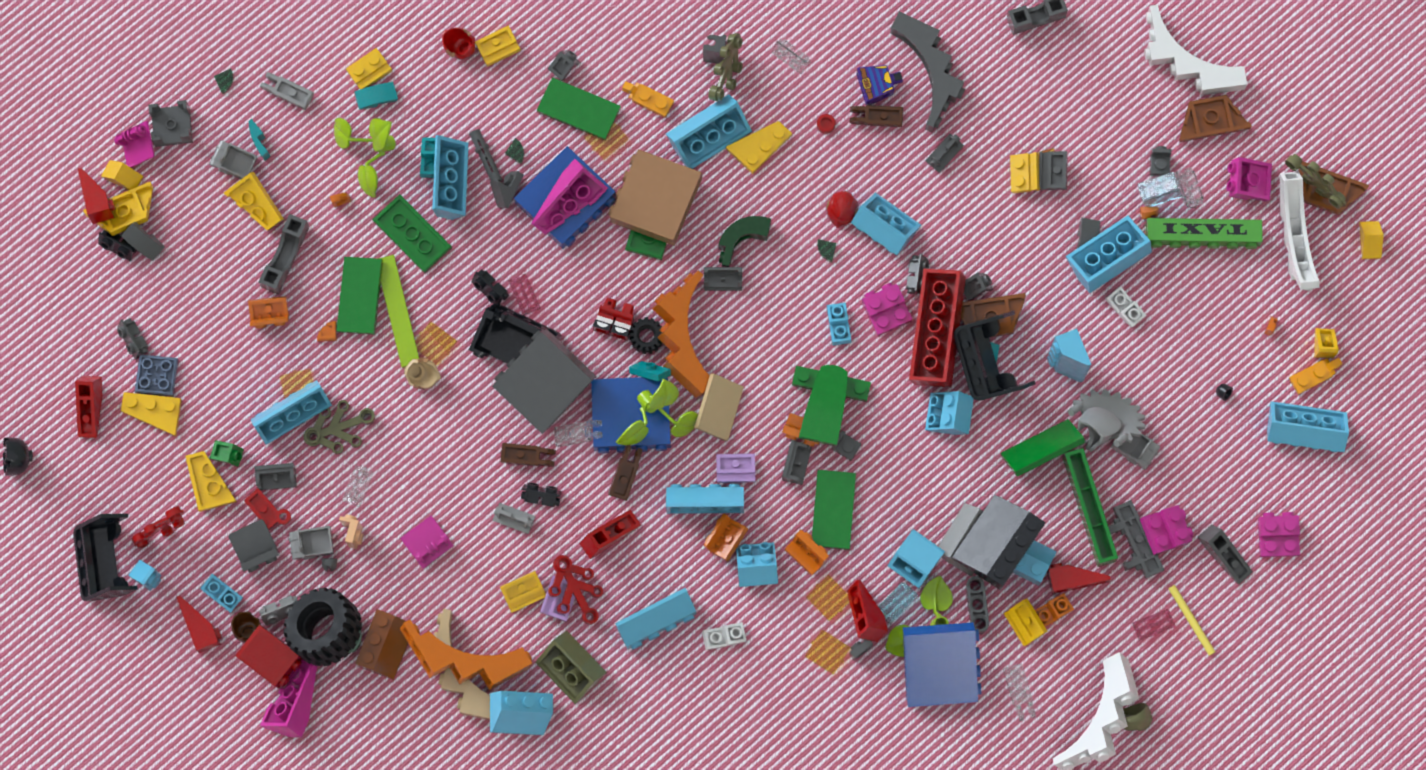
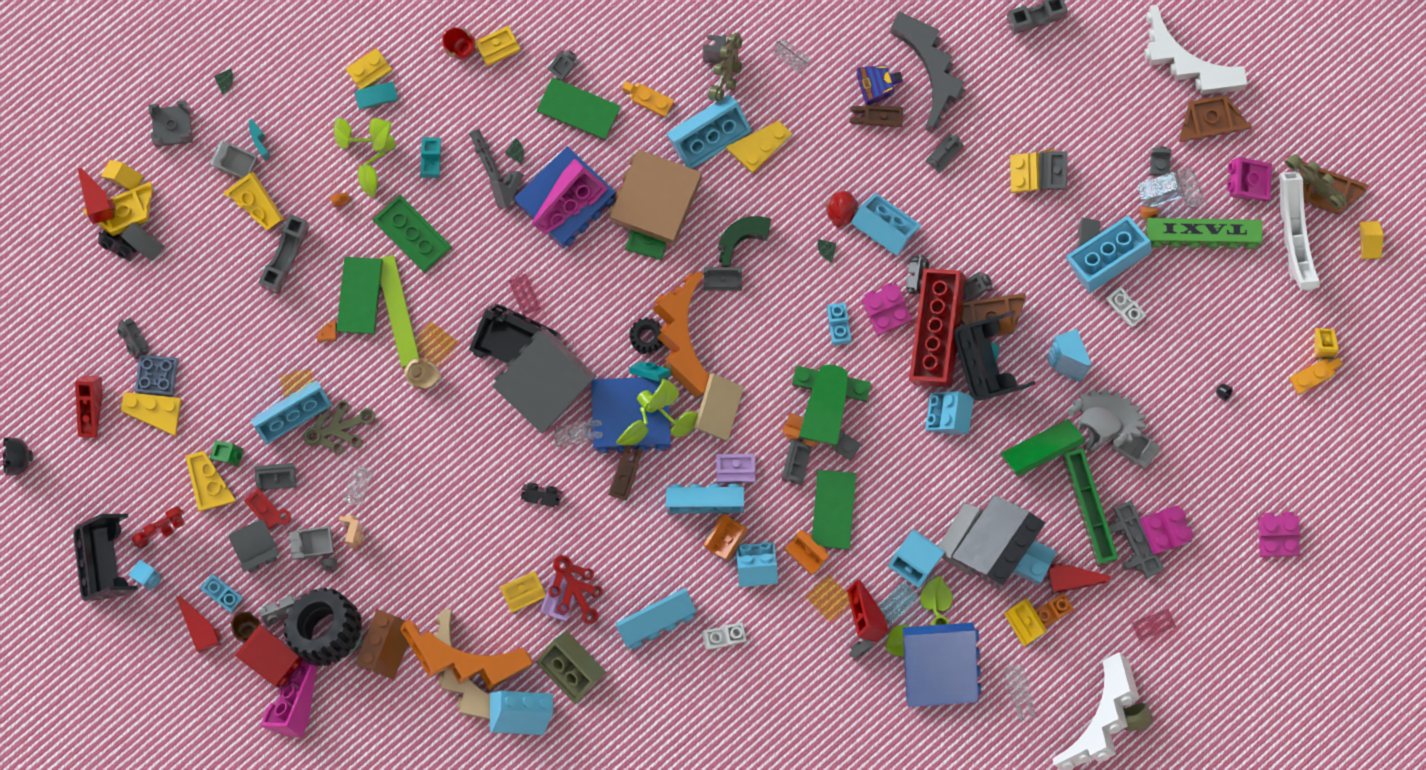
dark pink hinge [114,121,155,168] -> none
orange bracket [248,296,290,328] -> none
light grey hinge [260,72,314,110] -> none
dark pink hinge [400,515,454,569] -> none
medium azure slope [432,135,469,220] -> none
black hinge [471,269,509,305] -> none
light grey hinge [492,503,536,534] -> none
reddish brown hinge [500,443,556,467] -> none
red slope [579,510,641,559] -> none
clear yellow piece [584,122,629,160] -> none
red hips [593,298,634,341] -> none
clear yellow piece [805,630,851,675] -> none
red tile [817,114,836,134] -> none
dark grey beam [966,576,989,634] -> none
light yellow bar [1168,585,1215,656] -> none
dark grey slope [1198,524,1253,584] -> none
orange tile [1264,316,1278,336] -> none
medium azure slope [1267,401,1349,452] -> none

